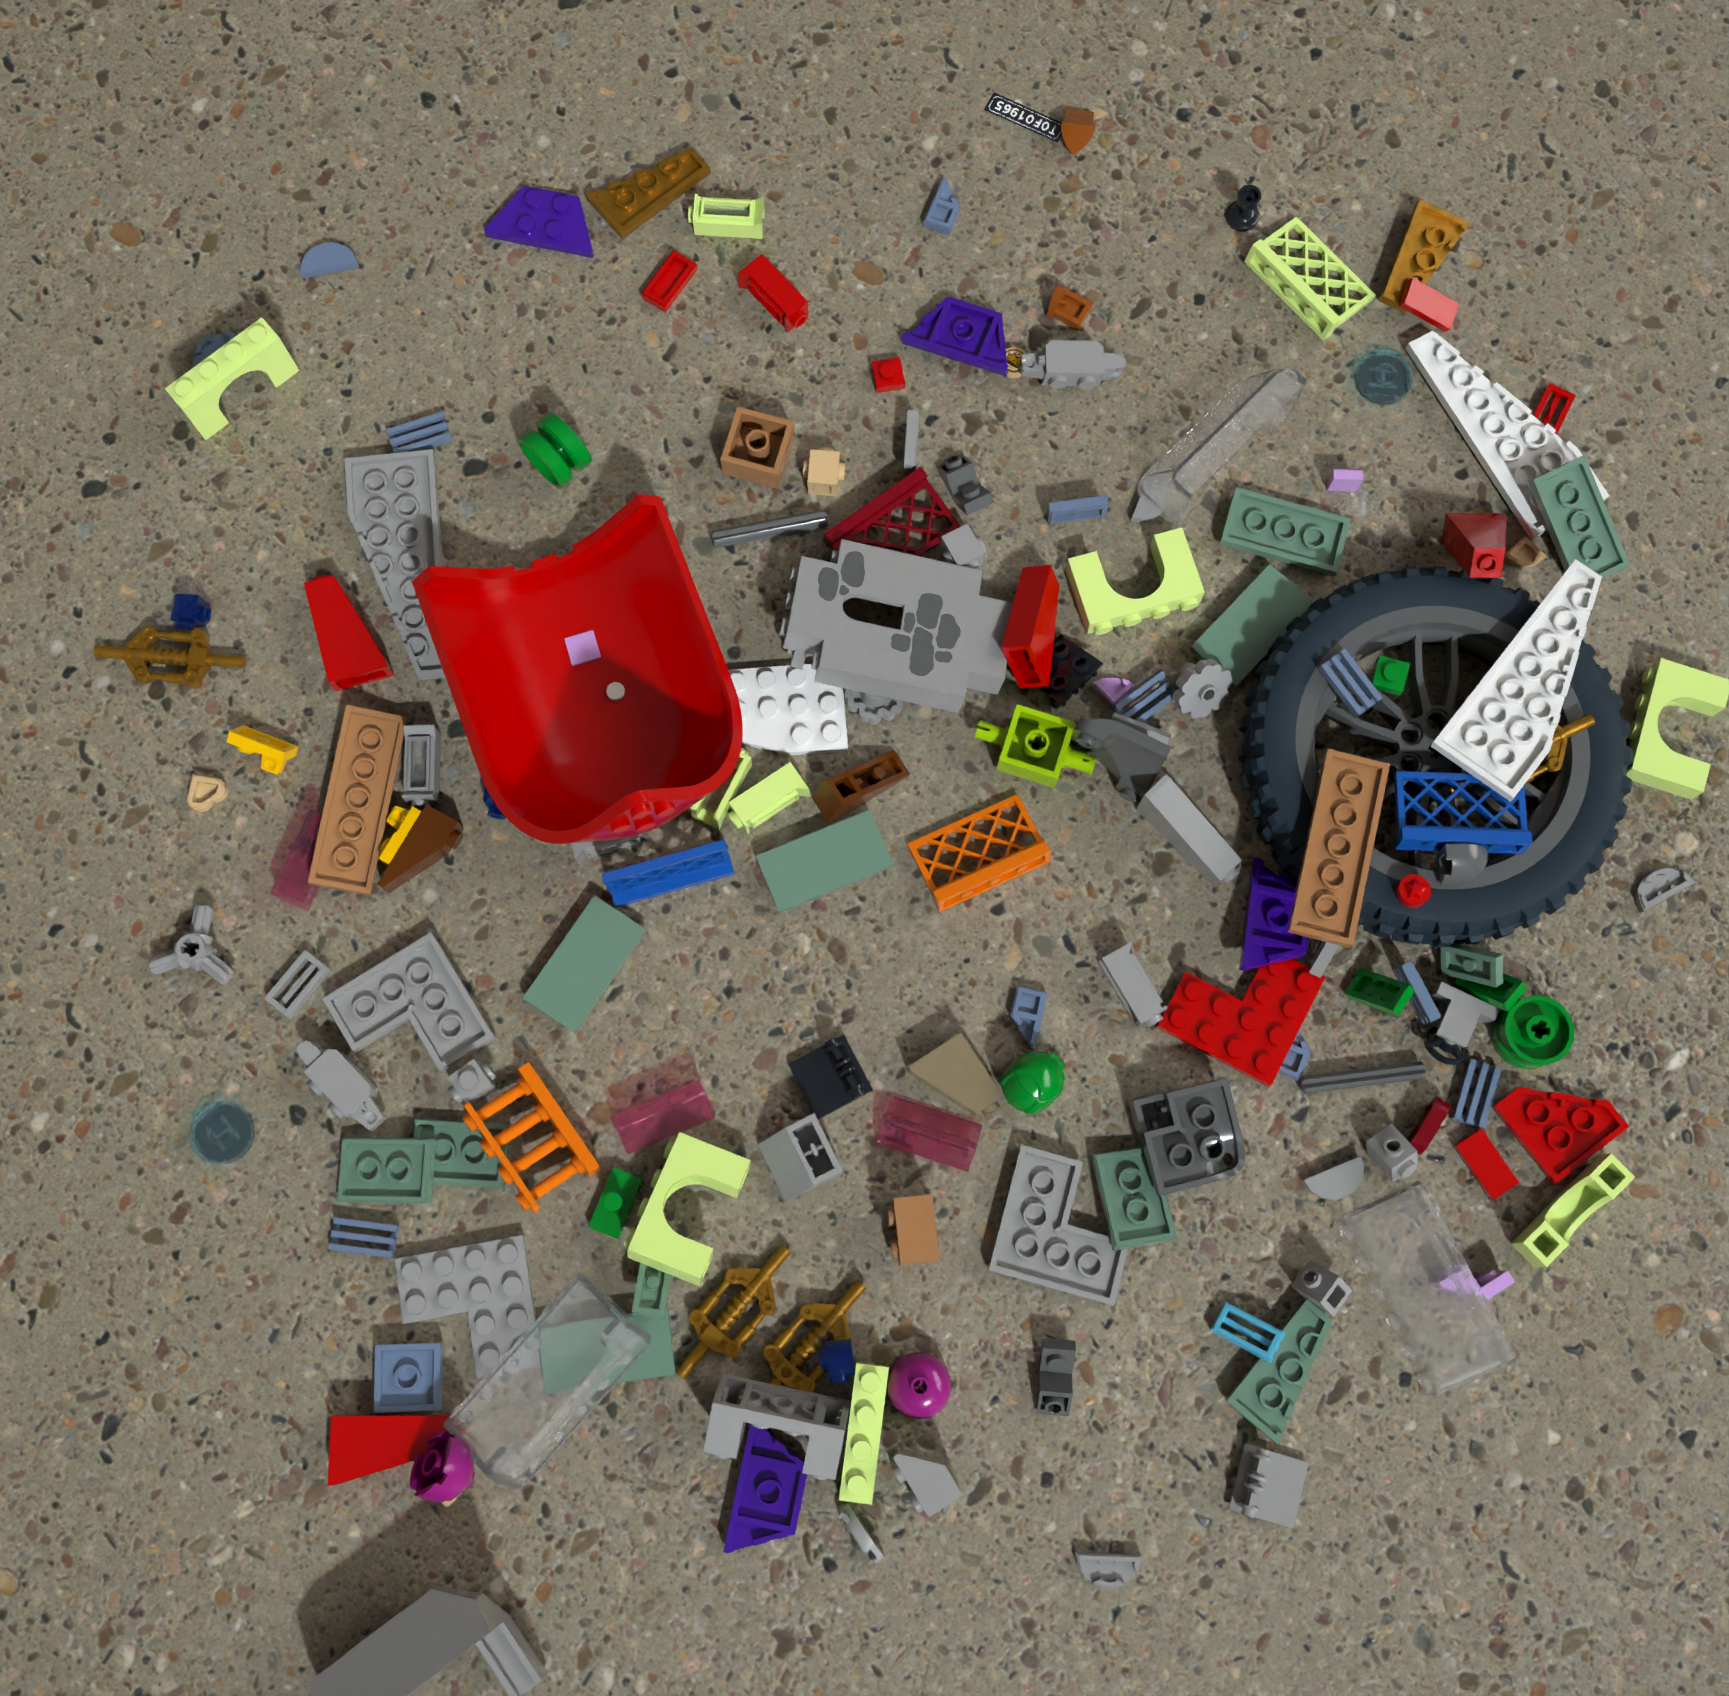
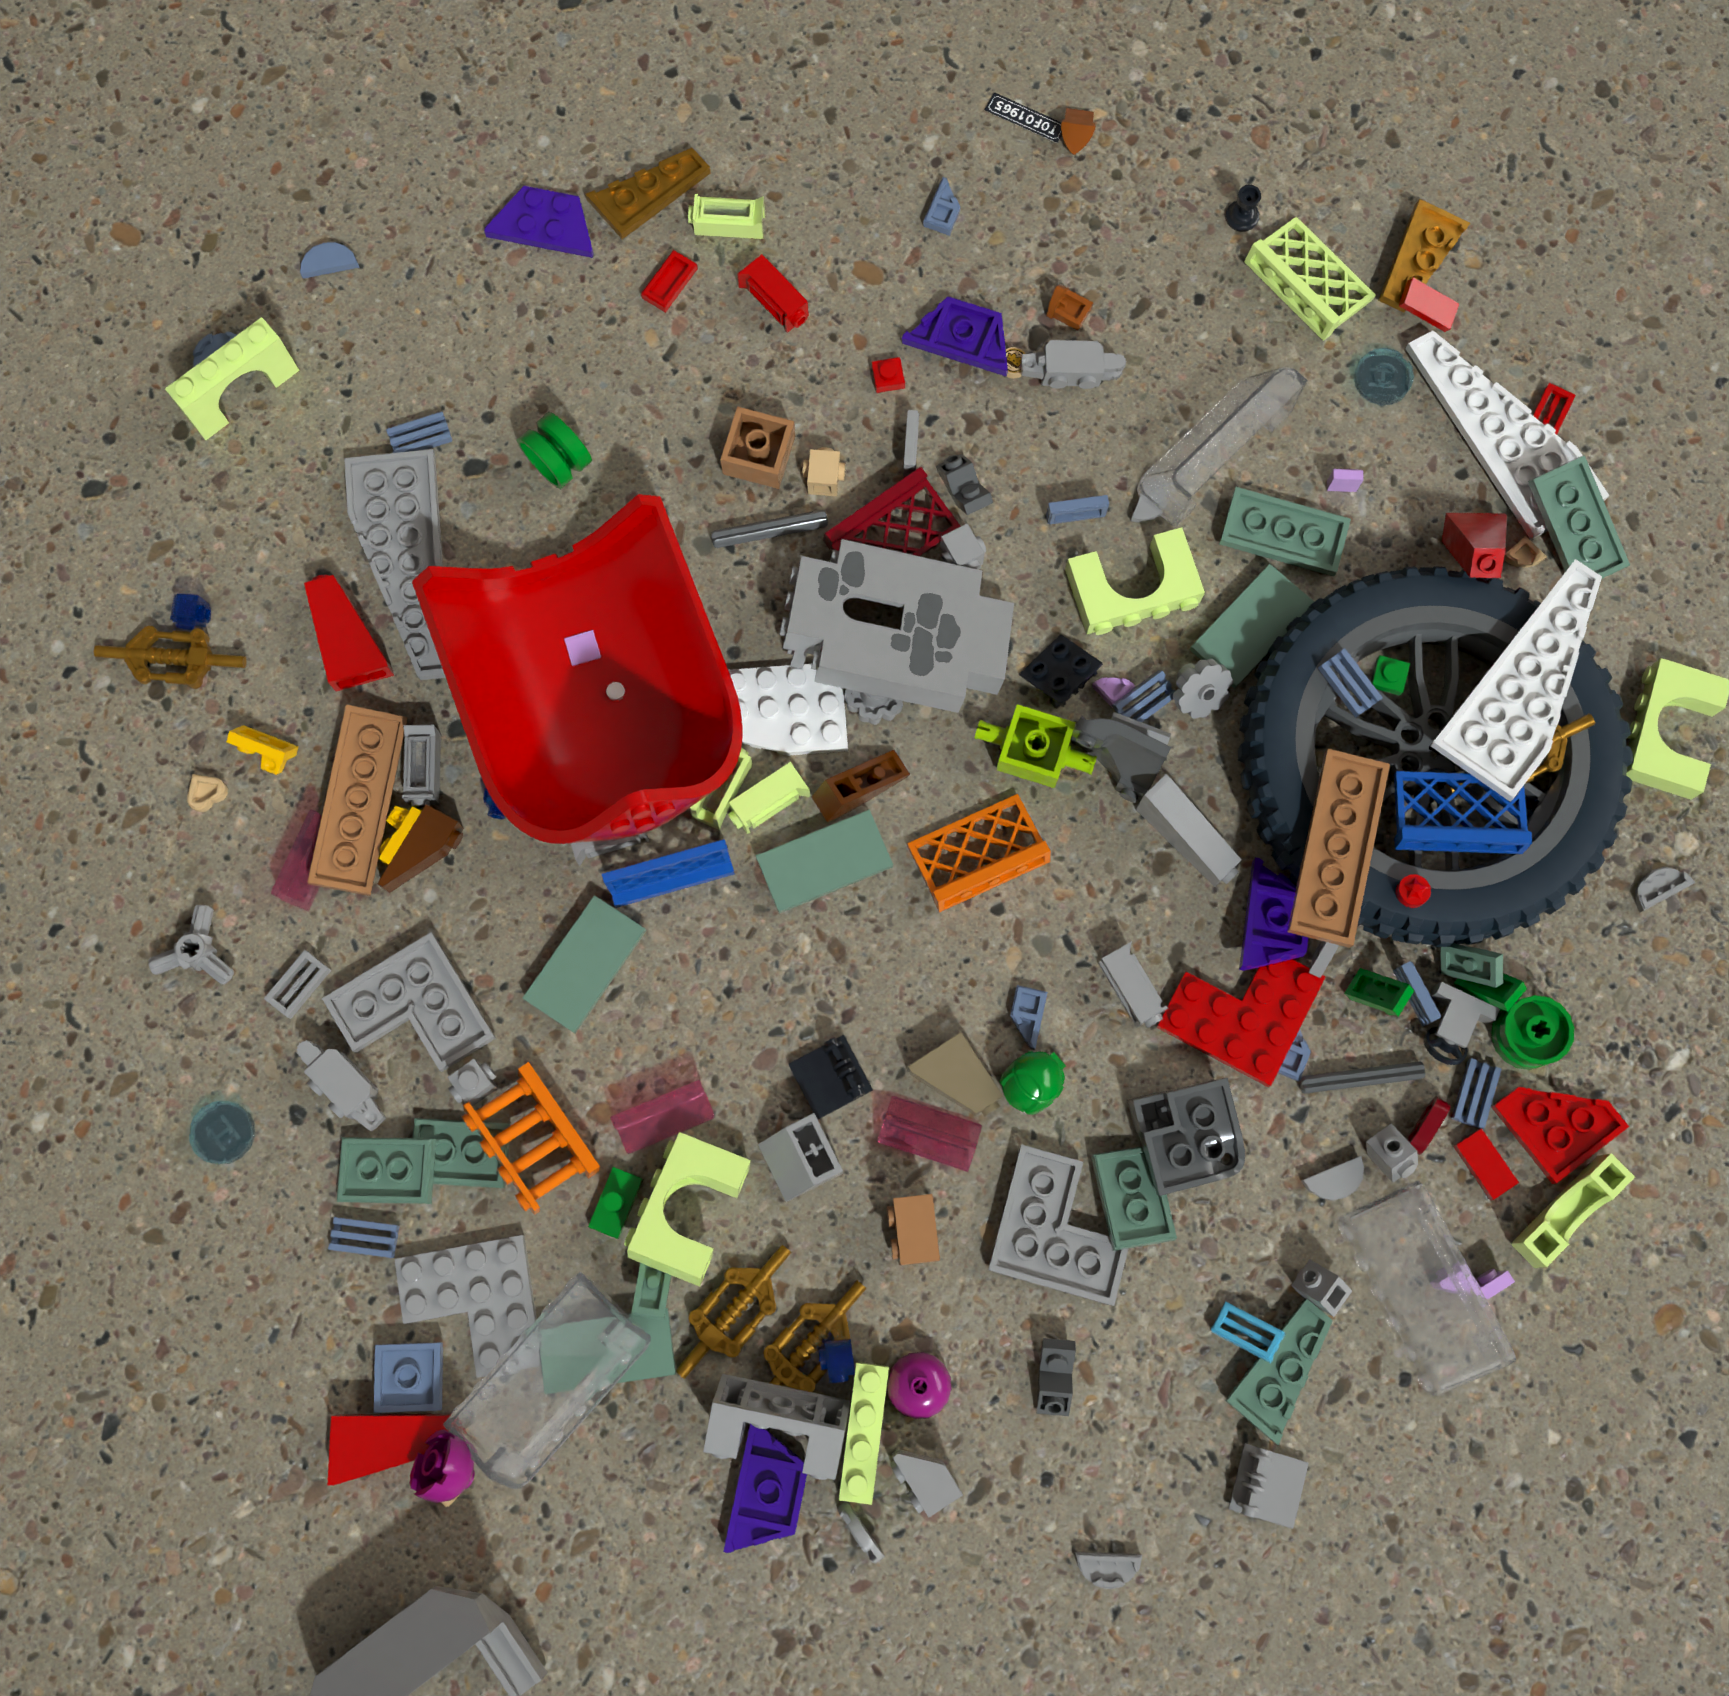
red slope [1001,565,1060,688] -> none
dark grey brick [1436,844,1488,885] -> none

